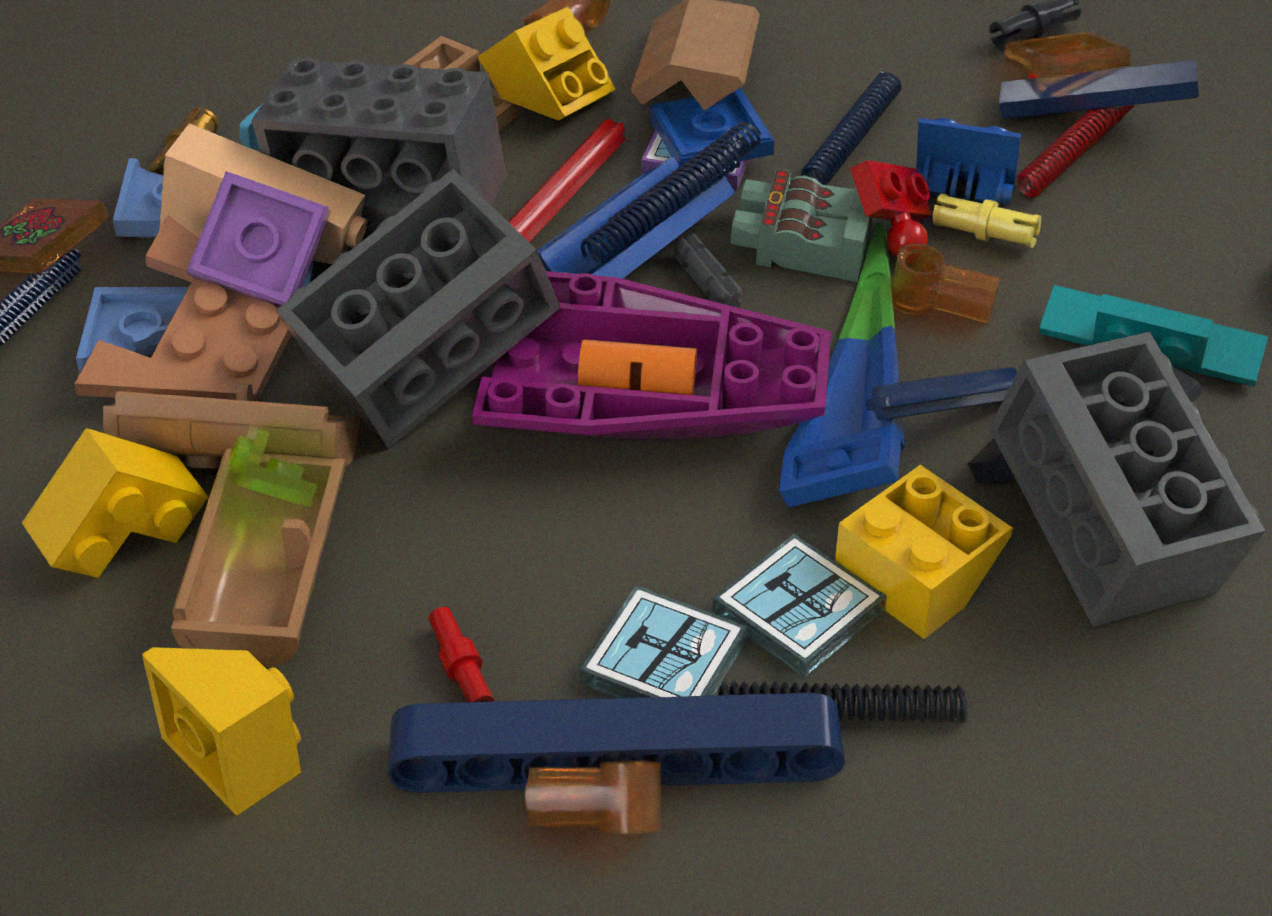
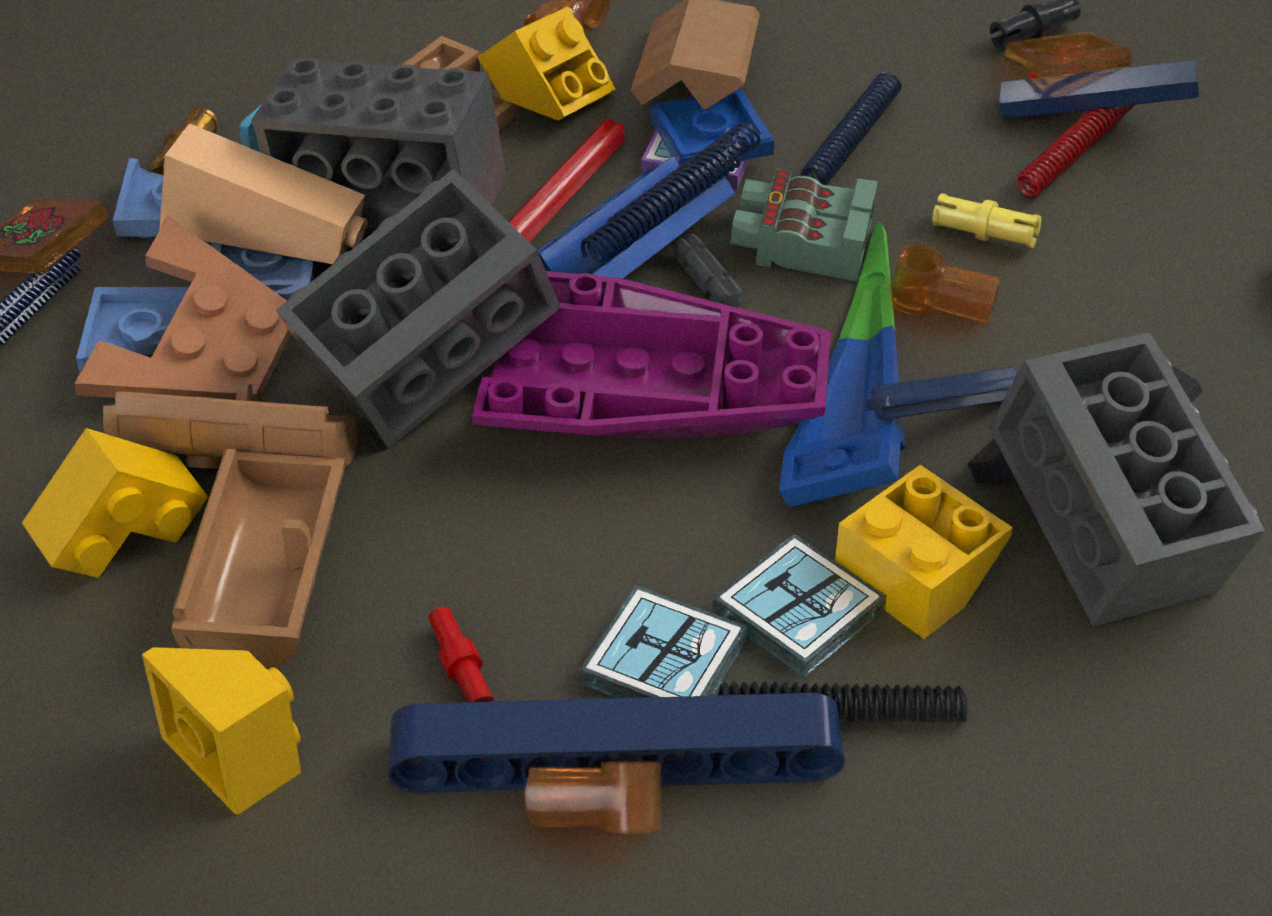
medium lavender tile [186,171,331,307] -> none
clear neon green bracket [228,427,317,507] -> none
orange pin [578,339,697,395] -> none
red plate [850,160,932,261] -> none
blue hinge [916,118,1021,207] -> none
teal bracket [1039,285,1268,387] -> none

